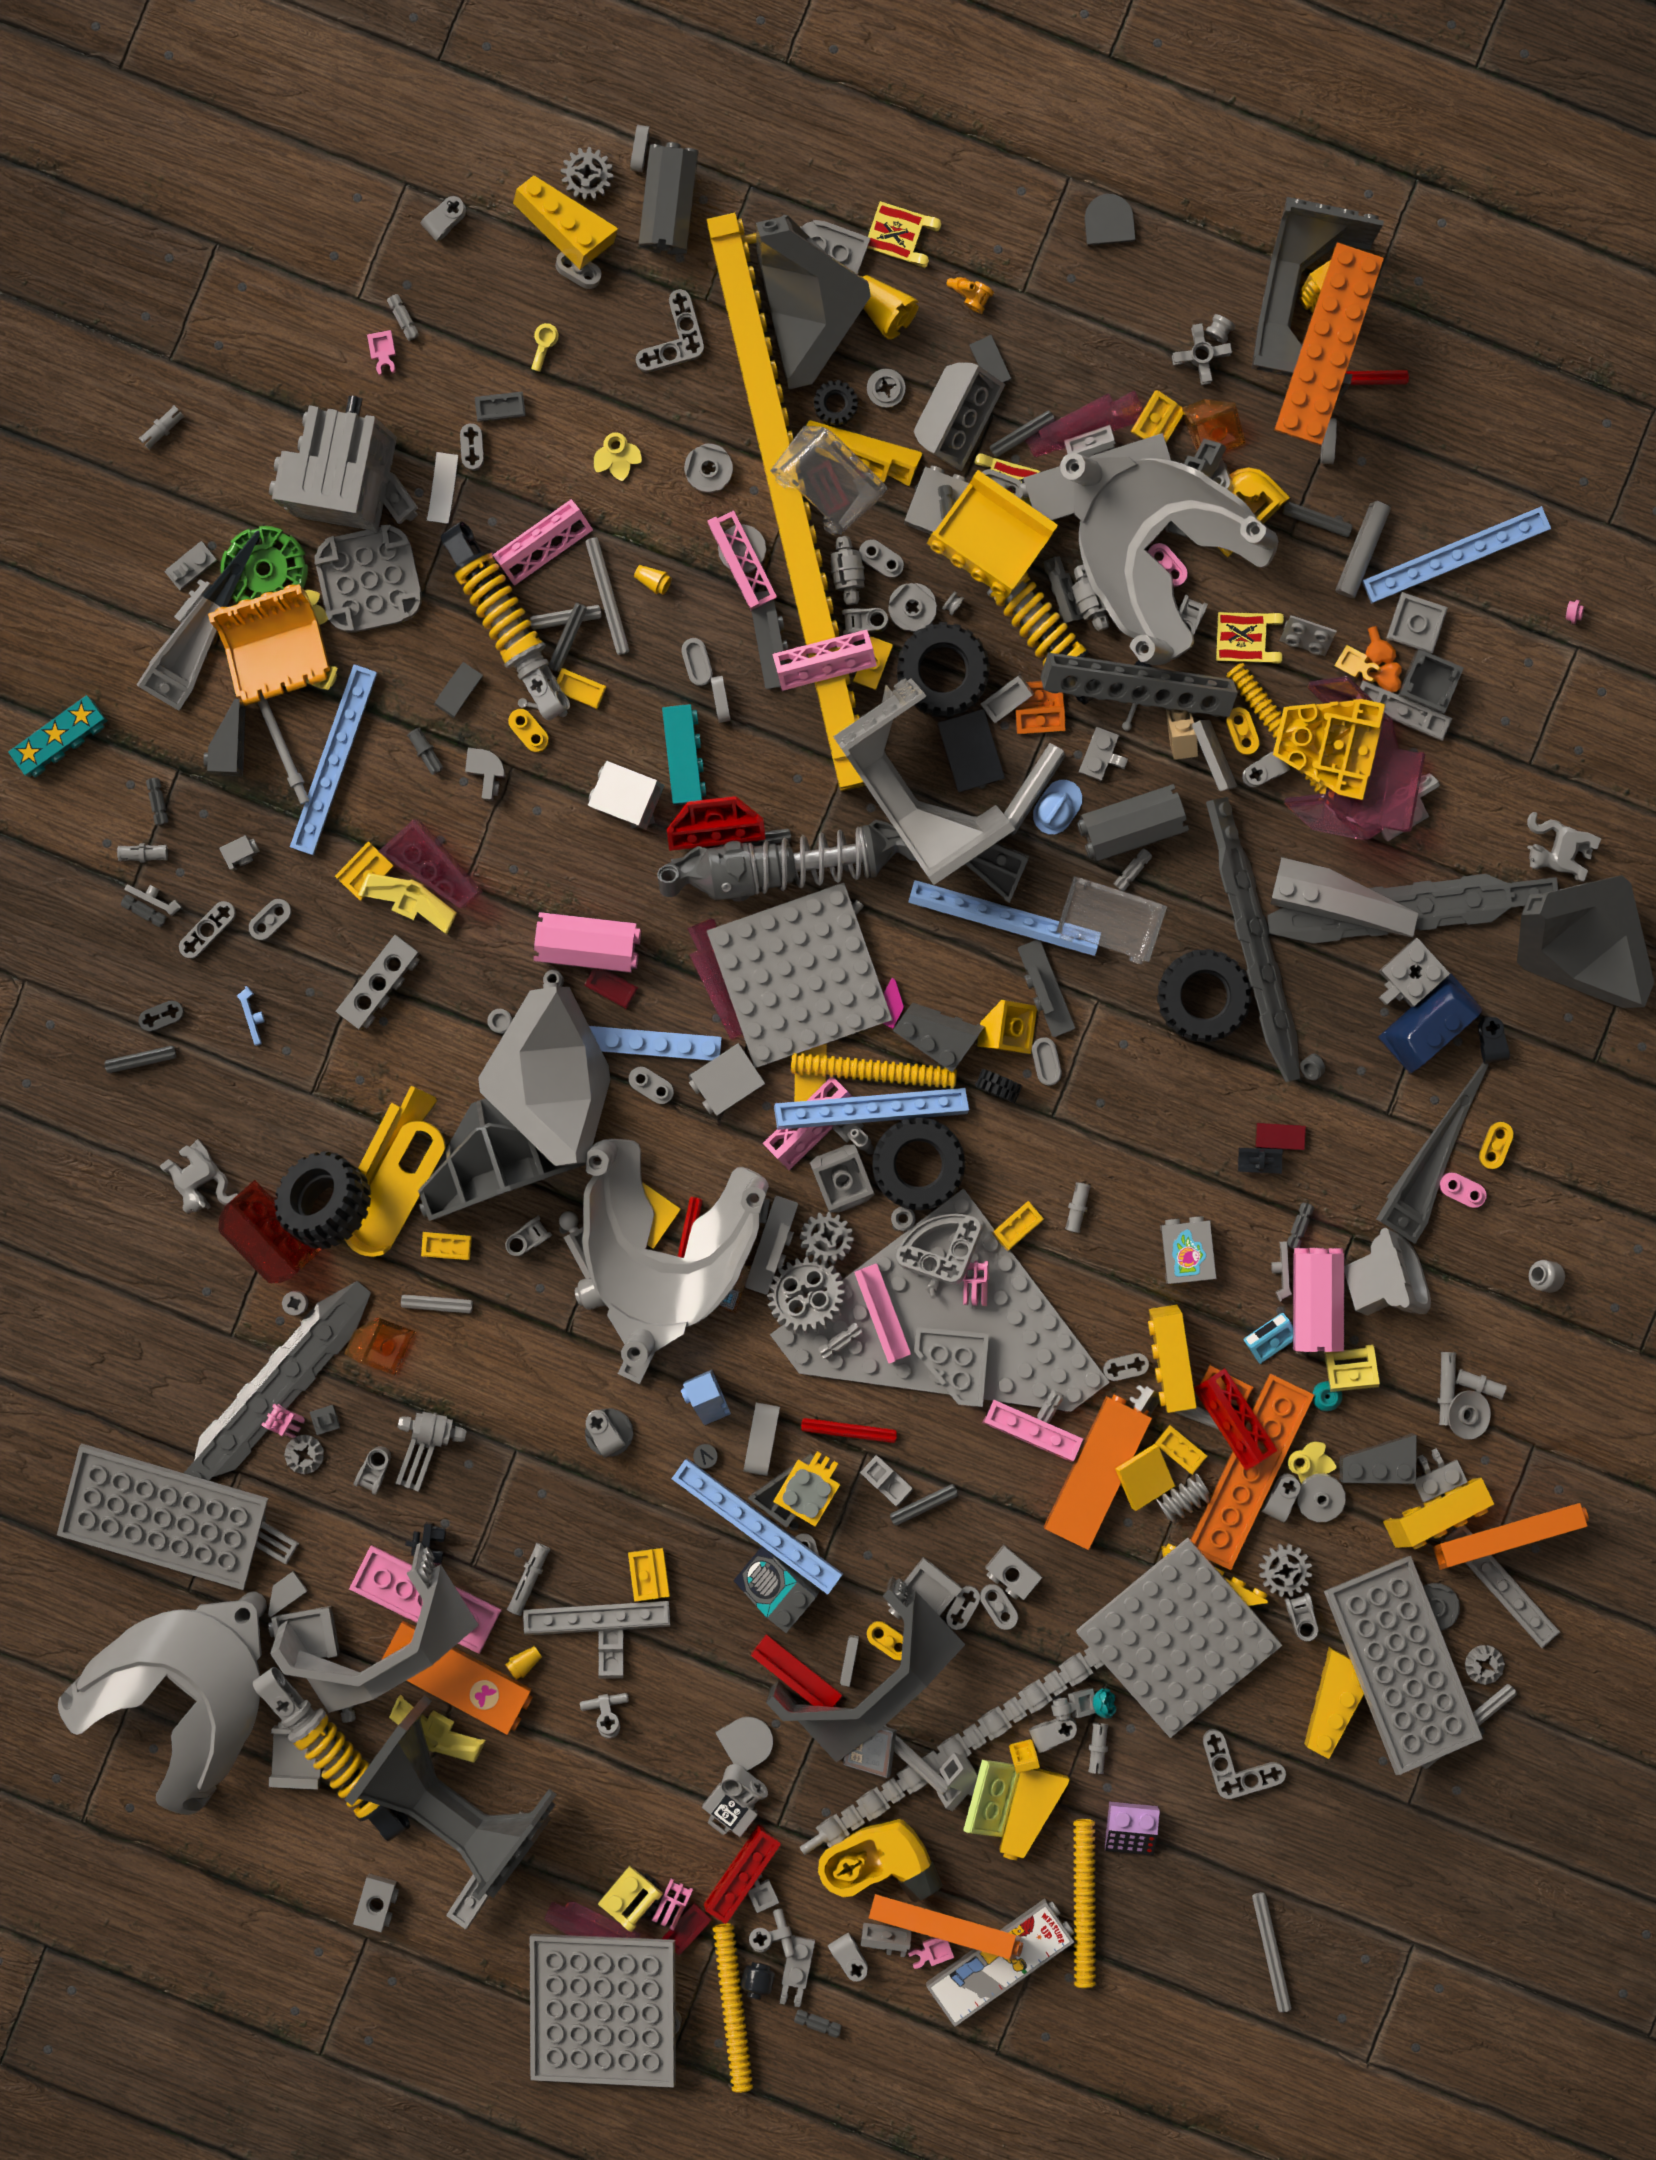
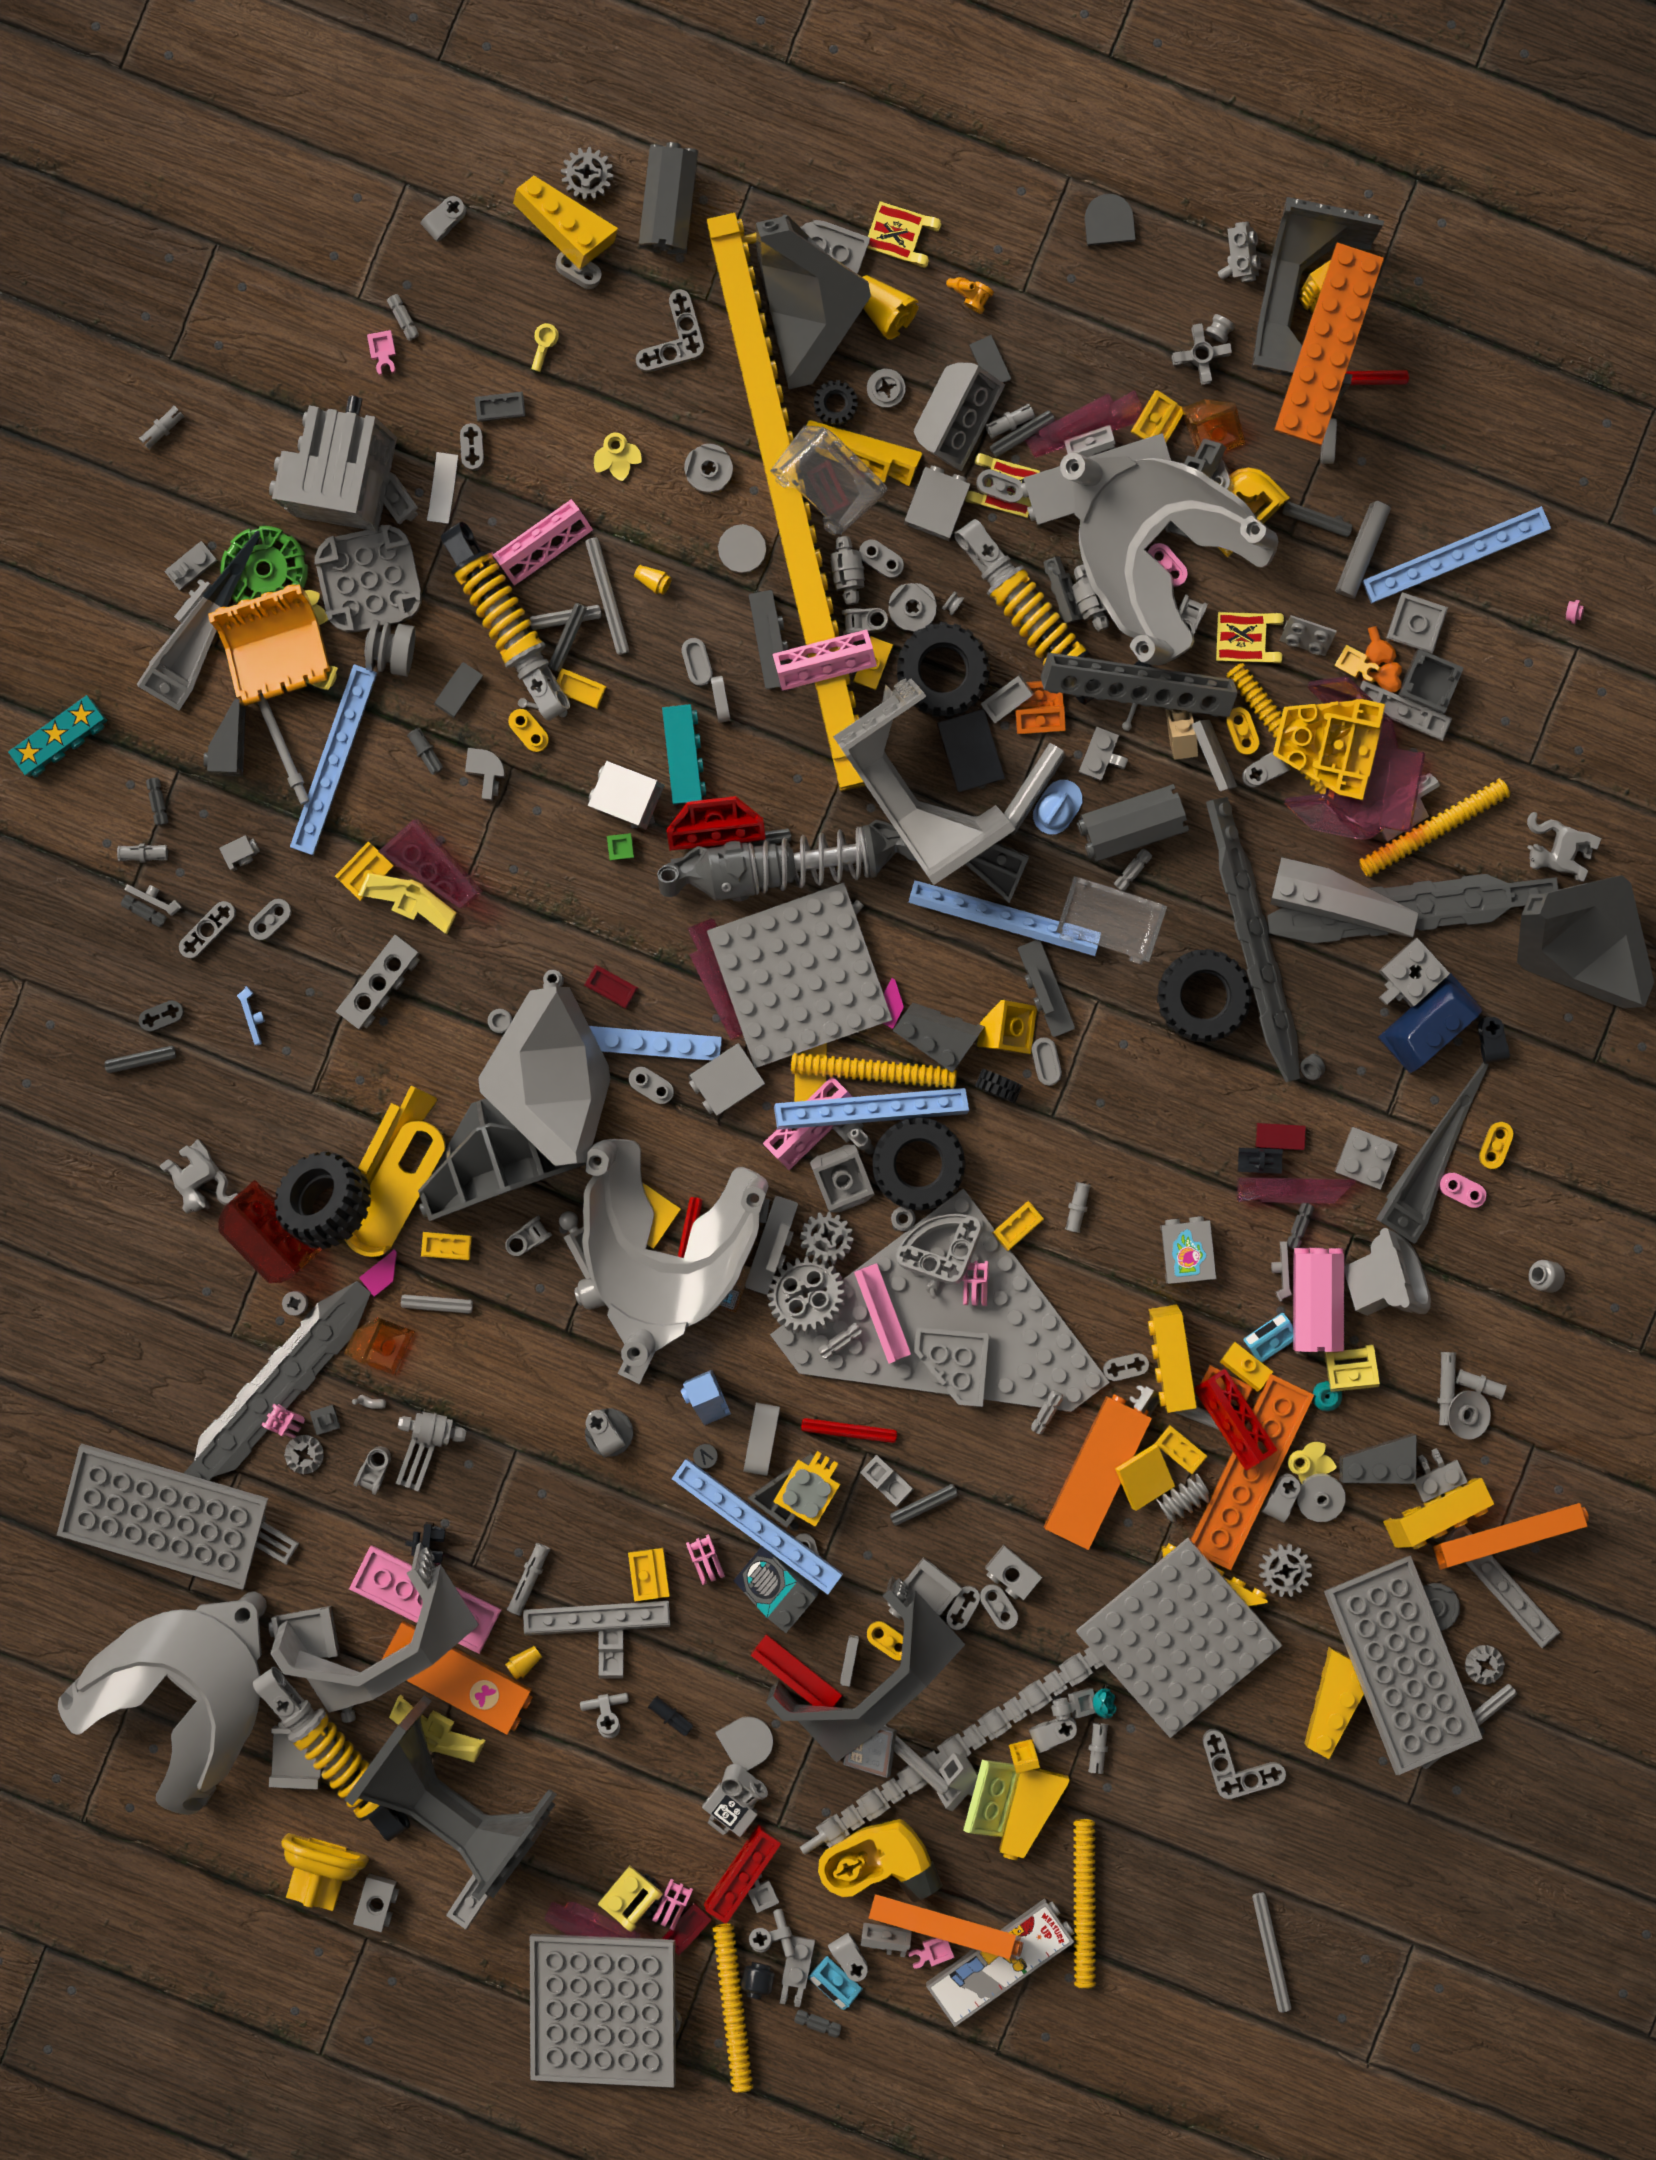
light grey tile [268,1571,308,1617] -> none
bright pink brick [534,913,641,973] -> none
light grey beam [630,125,650,172] -> none
bright pink fence [707,511,777,610] -> none
yellow panel [926,470,1058,599] -> none
dark grey axle [938,485,954,519] -> none
bright pink fence [982,1400,1083,1462] -> none
lavender slope [1105,1802,1160,1855] -> none
light grey piece [1285,1592,1318,1641] -> none
none -> yellow piece [281,1833,369,1911]
none -> light grey piece [352,1395,386,1409]
none -> dark pink tile [359,1250,397,1296]
none -> light grey wheel [364,620,416,677]
none -> bright green plate [607,833,634,861]
none -> black axle [647,1696,693,1736]
none -> bright pink arm [686,1534,725,1585]
none -> medium azure slope [808,1956,863,2010]
none -> light grey pin [985,404,1035,439]
none -> light grey brick [1218,222,1261,282]
none -> yellow plate [1220,1342,1273,1392]
none -> clear pink wedge [1237,1177,1355,1203]
none -> light grey plate [1334,1127,1398,1190]
none -> yellow piece [1359,778,1510,878]

